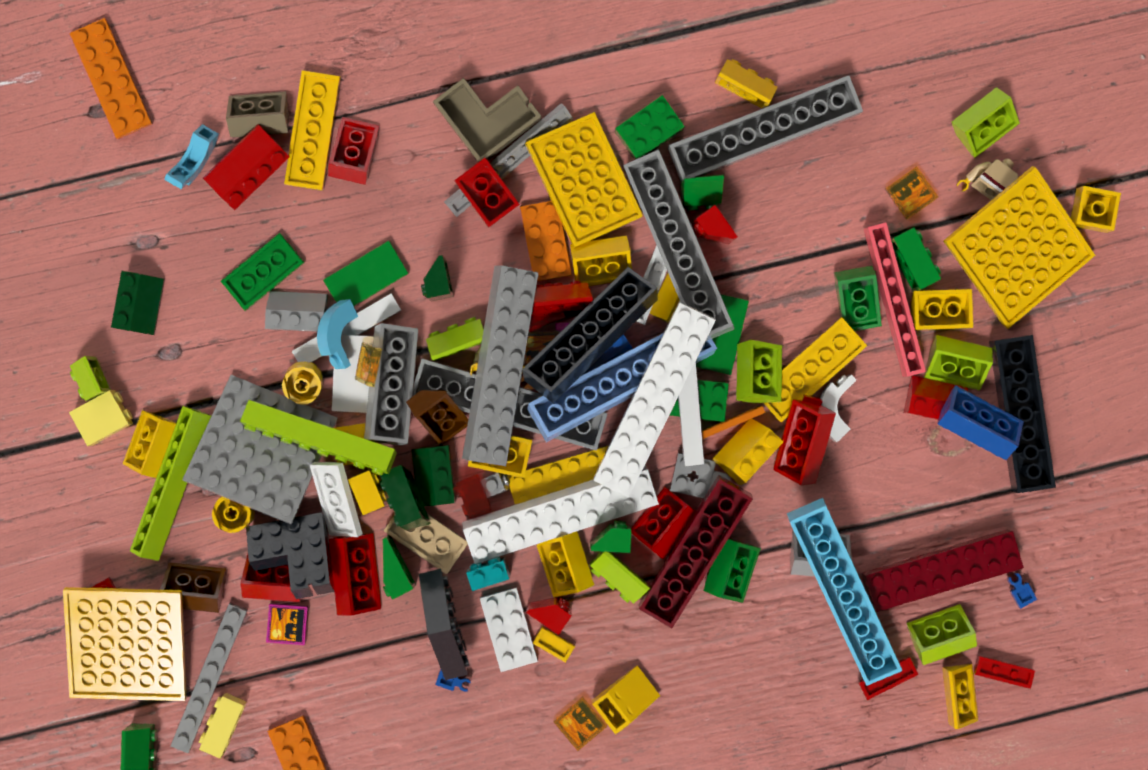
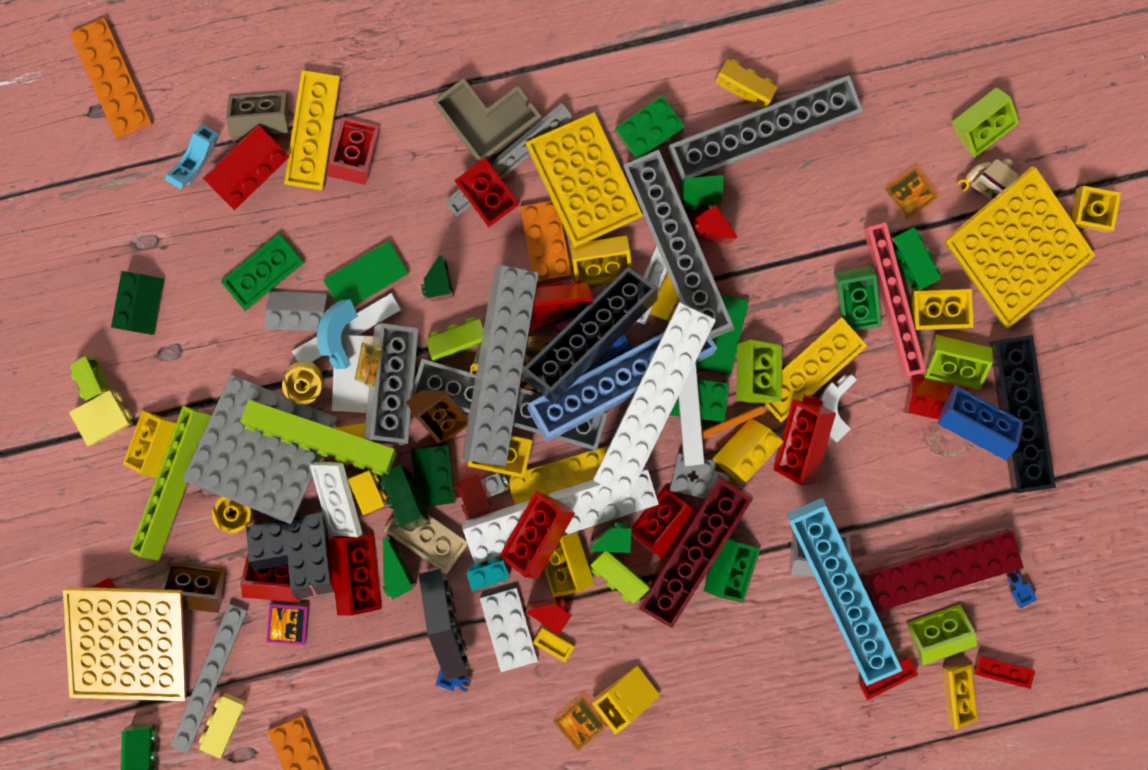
none -> red slope [499,490,575,579]

